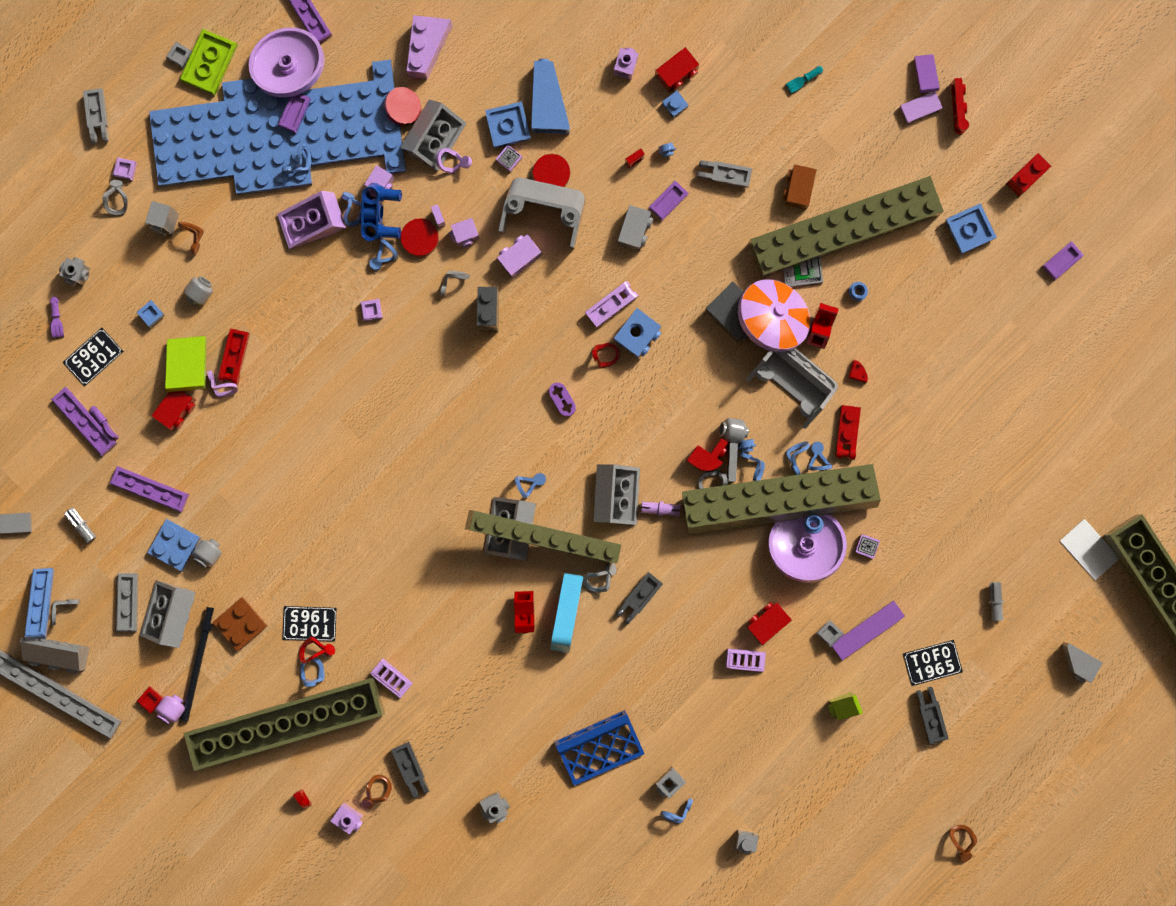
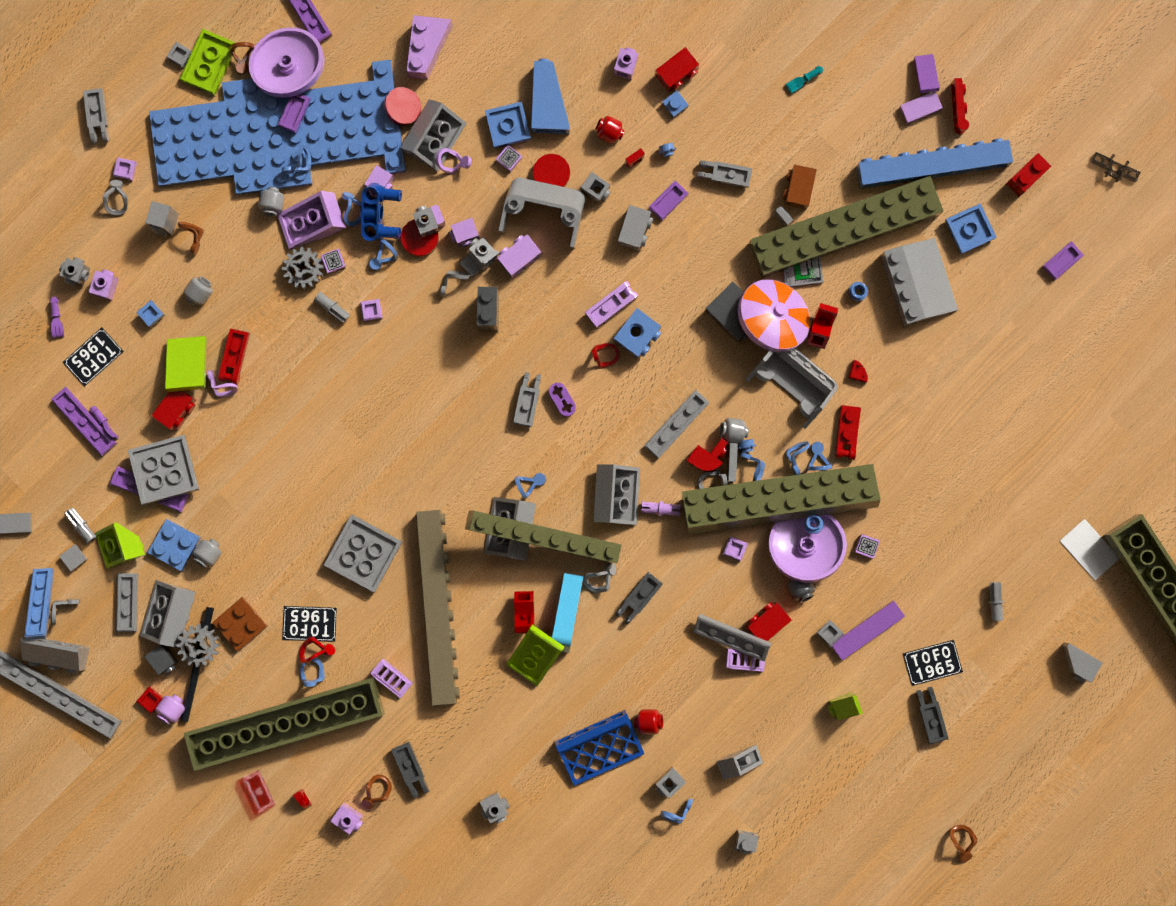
none -> light grey tile [59,544,88,571]
none -> lavender brick [89,269,119,300]
none -> lime slope [95,522,145,569]
none -> light grey plate [128,435,199,506]
none -> dark grey brick [145,645,178,675]
none -> light grey gear [176,624,220,667]
none -> dark orange piece [229,42,254,75]
none -> clear red slope [238,770,276,815]
none -> light grey head [258,187,284,217]
none -> light grey gear [282,247,325,289]
none -> light grey axle [314,292,350,323]
none -> tile [321,249,346,274]
none -> light grey plate [324,514,402,593]
none -> light grey brick [413,206,440,238]
none -> dark tan brick [417,510,460,706]
none -> light grey tile [460,256,481,278]
none -> light grey brick [467,238,499,271]
none -> lime tile [506,625,565,686]
none -> light grey hinge [513,372,541,428]
none -> light grey brick [581,172,611,203]
none -> red head [595,116,625,144]
none -> red head [634,709,664,735]
none -> light grey tile [644,390,710,459]
none -> light grey tile [693,614,772,662]
none -> light grey slope [716,745,763,780]
none -> lavender tile [723,536,748,561]
none -> light grey tile [774,206,793,227]
none -> dark grey head [787,578,815,603]
none -> medium blue brick [856,138,1013,189]
none -> light grey slope [880,238,958,327]
none -> clear smoke piece [1091,152,1141,183]

